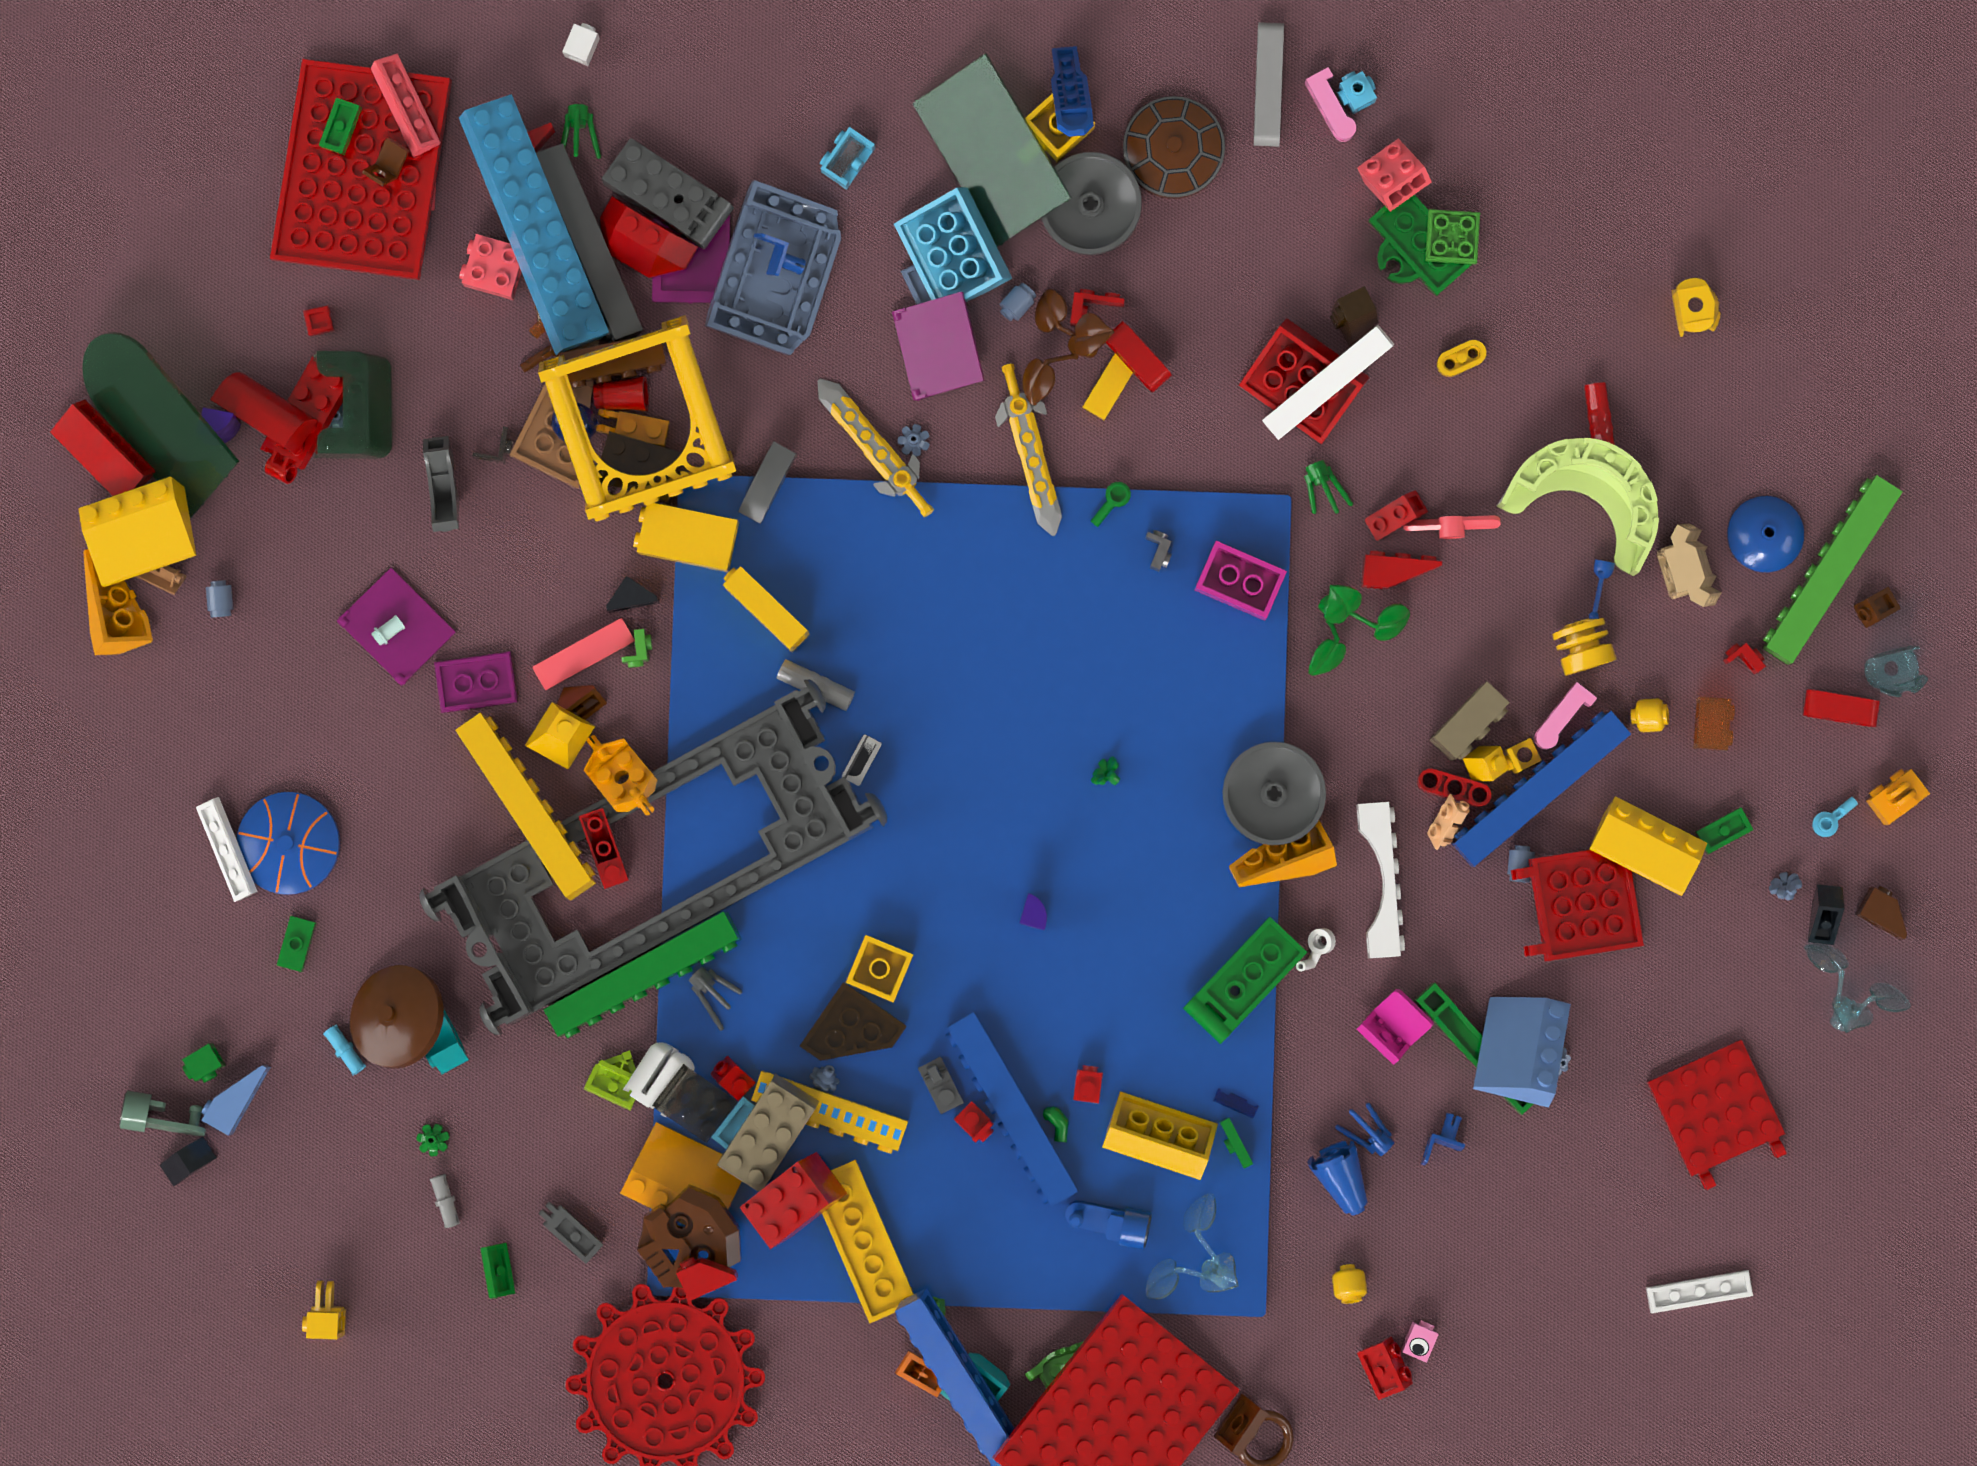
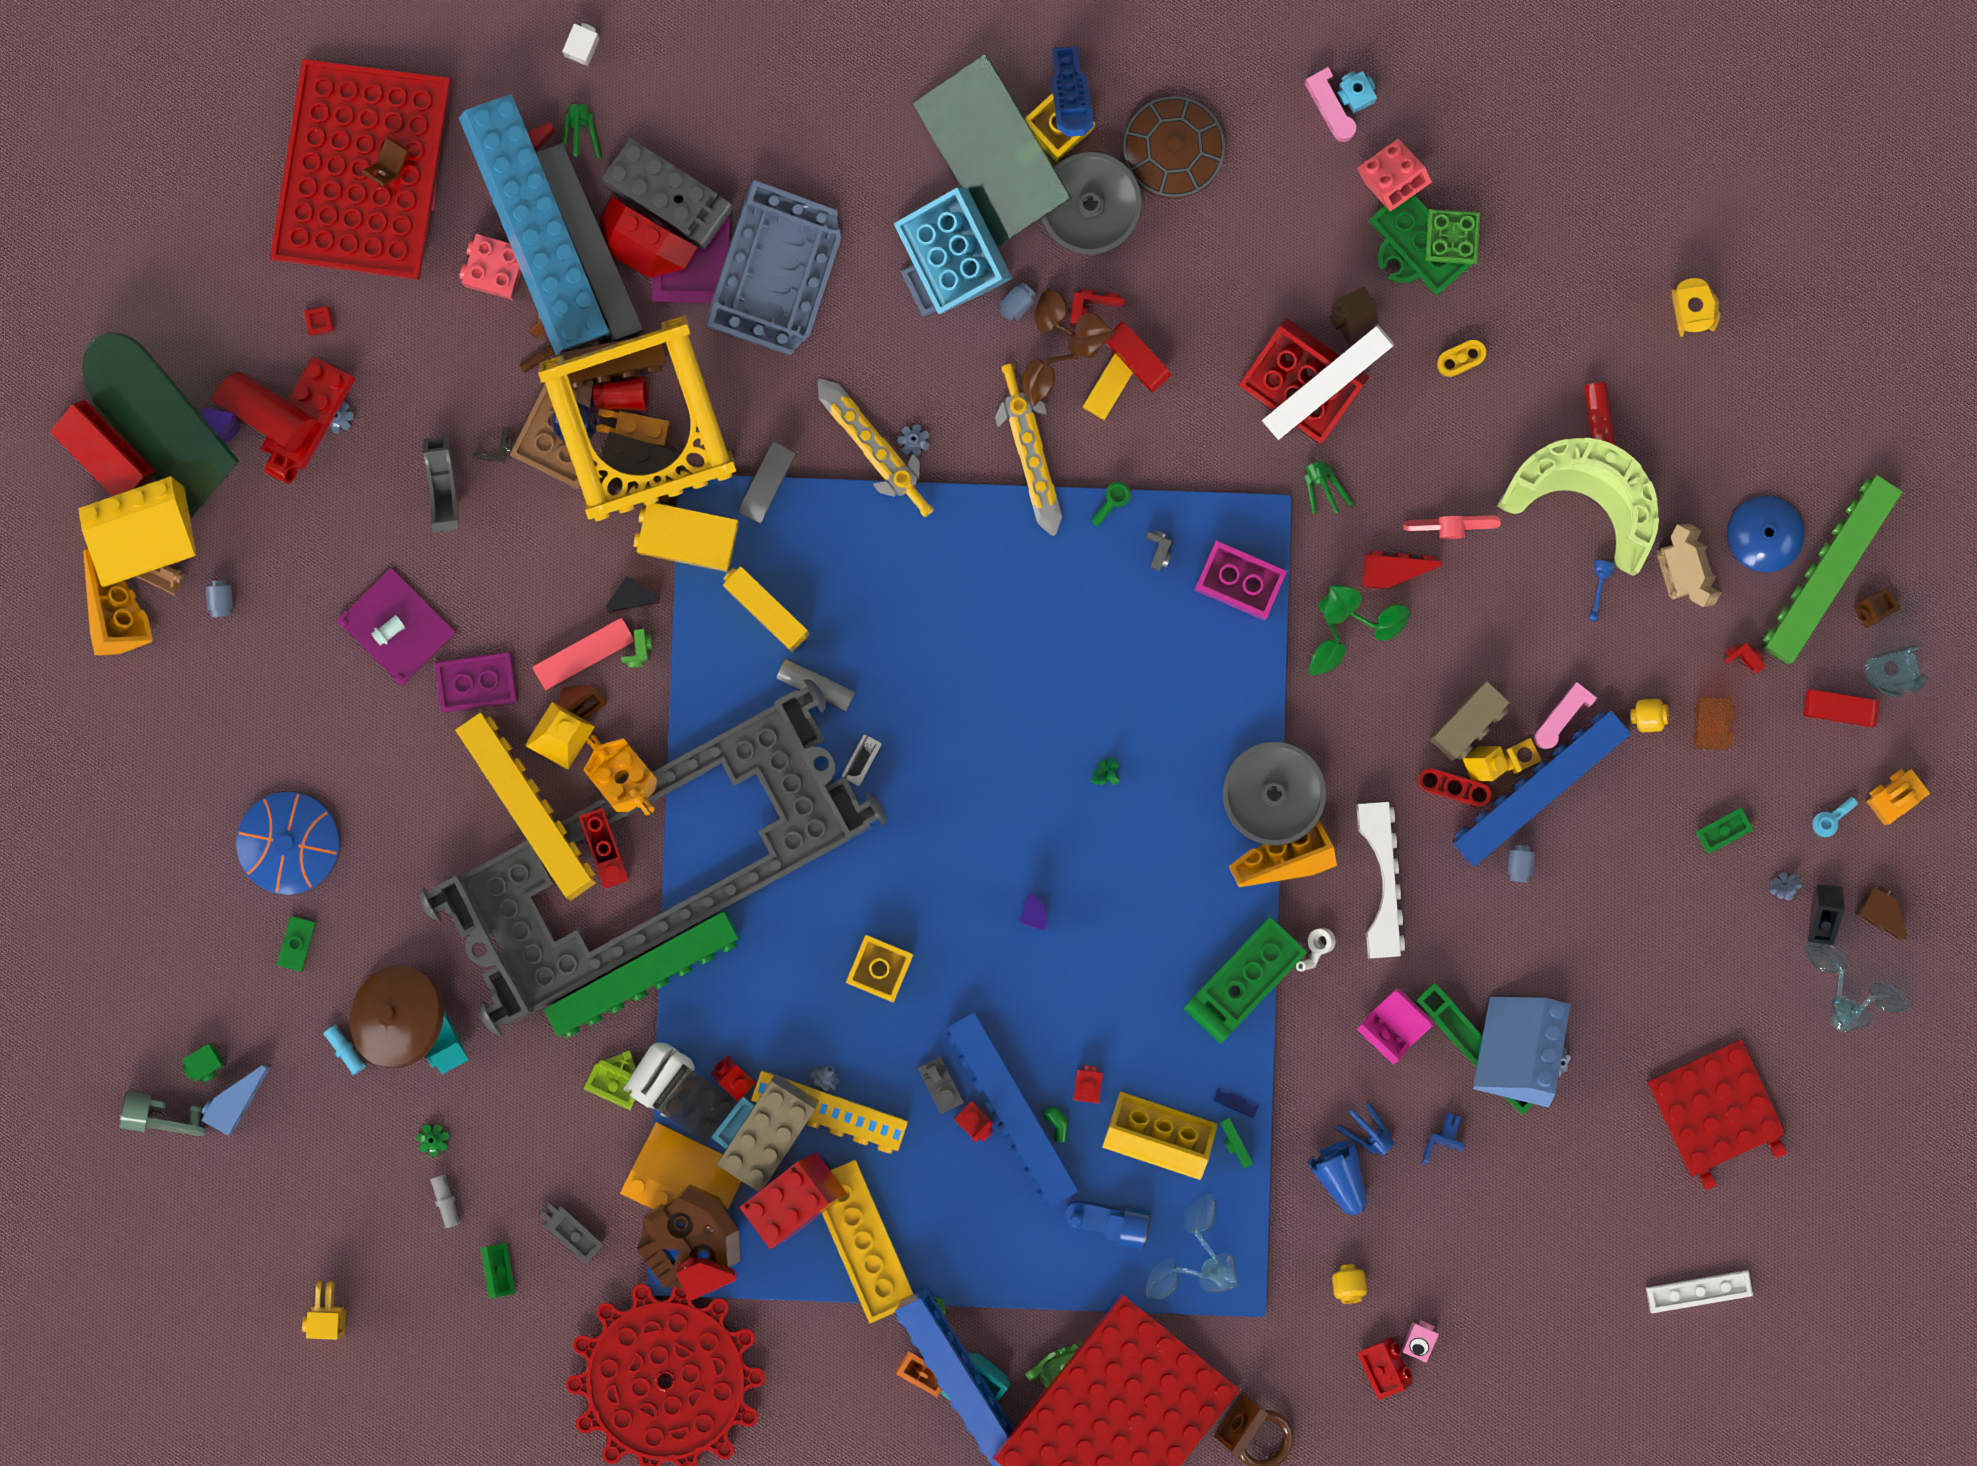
black slope [160,1136,217,1187] -> none
white tile [196,797,258,902] -> none
clear green windscreen [313,351,392,459] -> none
green plate [319,98,362,155] -> none
coral slope [371,53,441,157] -> none
dark grey plant [689,967,742,1031] -> none
blue bracket [753,233,806,276] -> none
dark brown plate [800,982,907,1061] -> none
medium azure window [820,127,875,190] -> none
magenta piece [892,291,985,401] -> none
light grey beam [1254,22,1284,147] -> none
red bracket [1365,490,1428,541] -> none
light nougat hinge [1427,794,1469,850] -> none
red plate [1511,850,1644,961] -> none
yellow wheel [1552,618,1617,676] -> none
yellow slope [1590,796,1707,896] -> none

